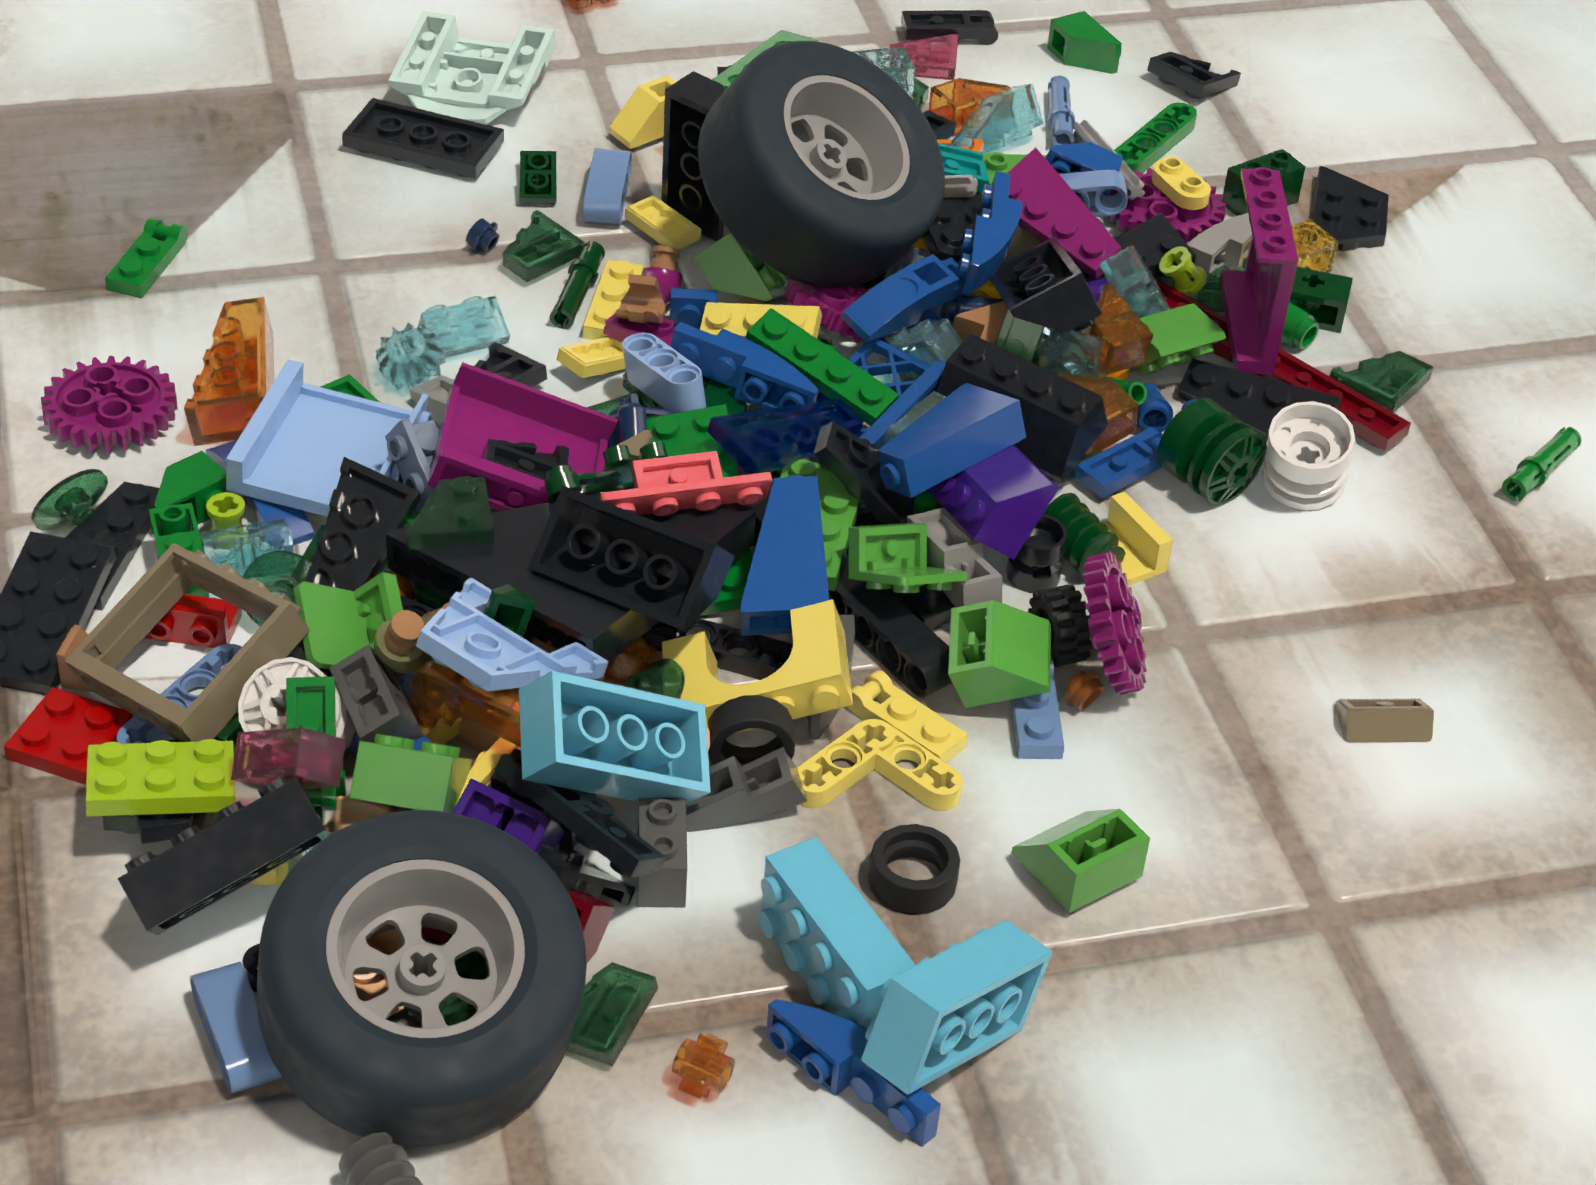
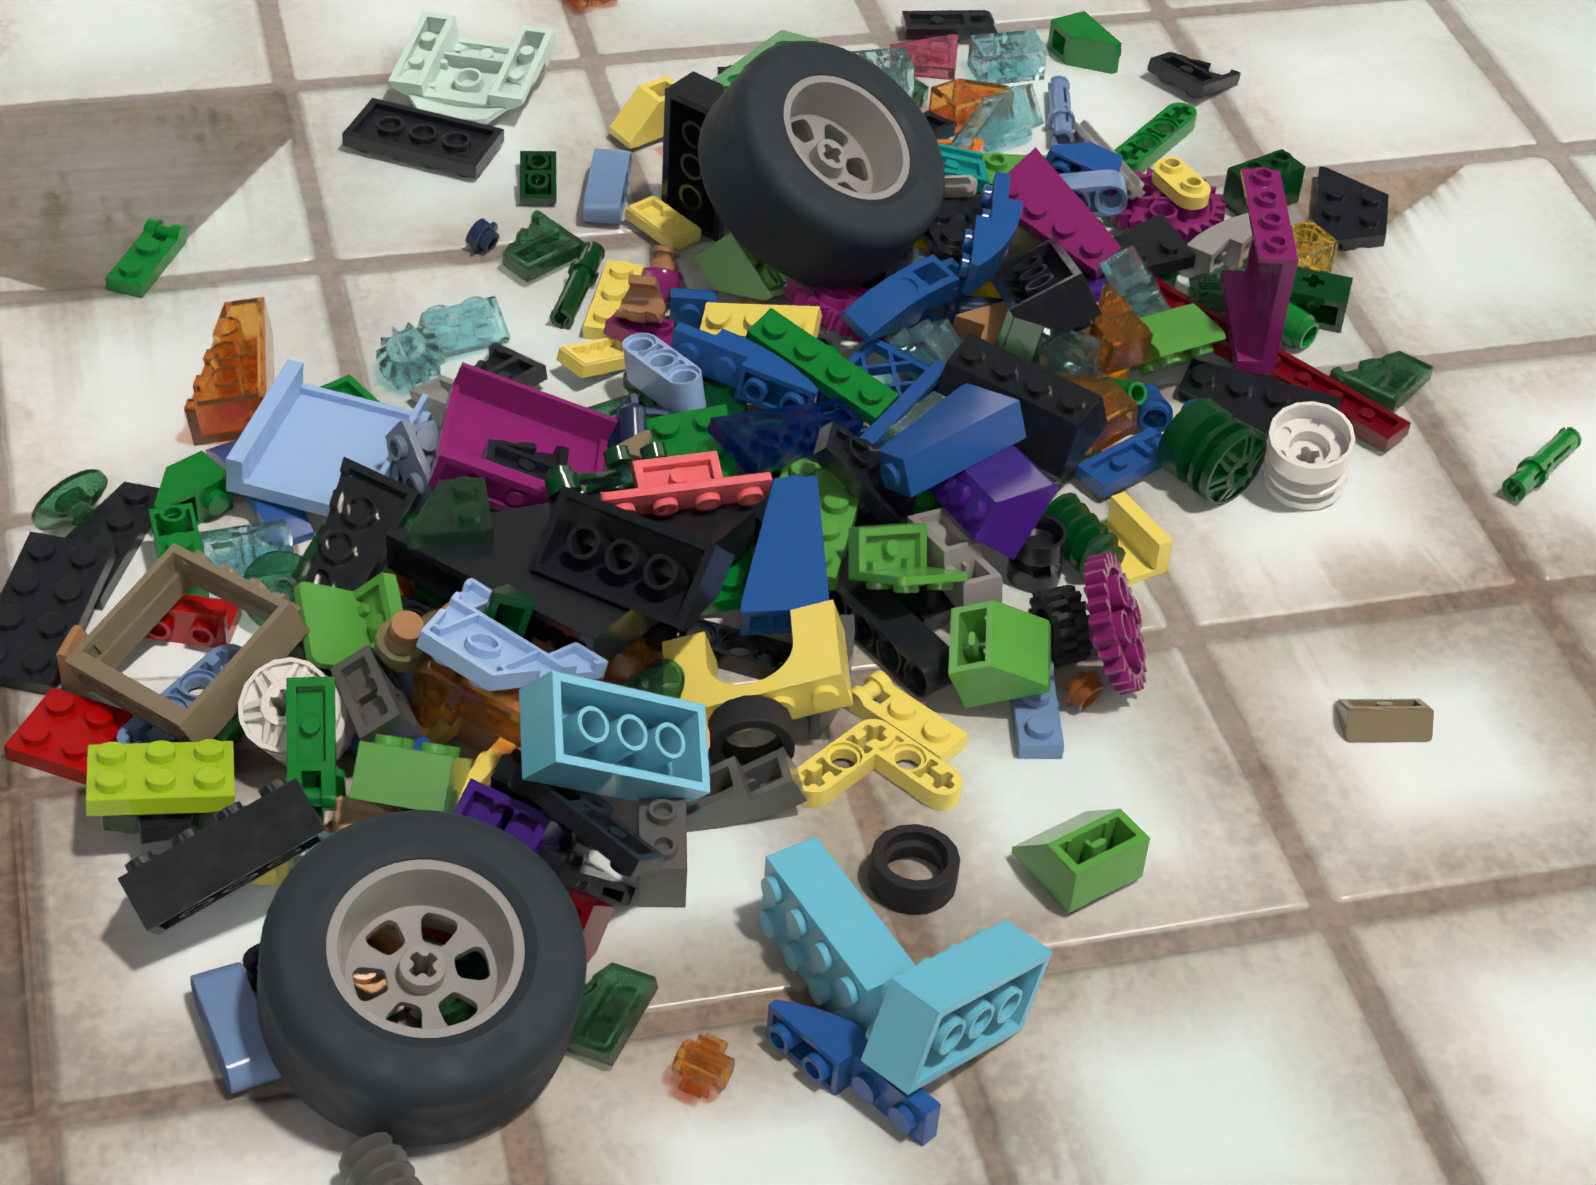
magenta gear [41,356,178,453] -> none
lime bush [206,492,248,549] -> none
clear pink slope [231,727,346,789] -> none
lime bush [1159,246,1207,295] -> none
none -> clear light blue brick [967,29,1048,86]

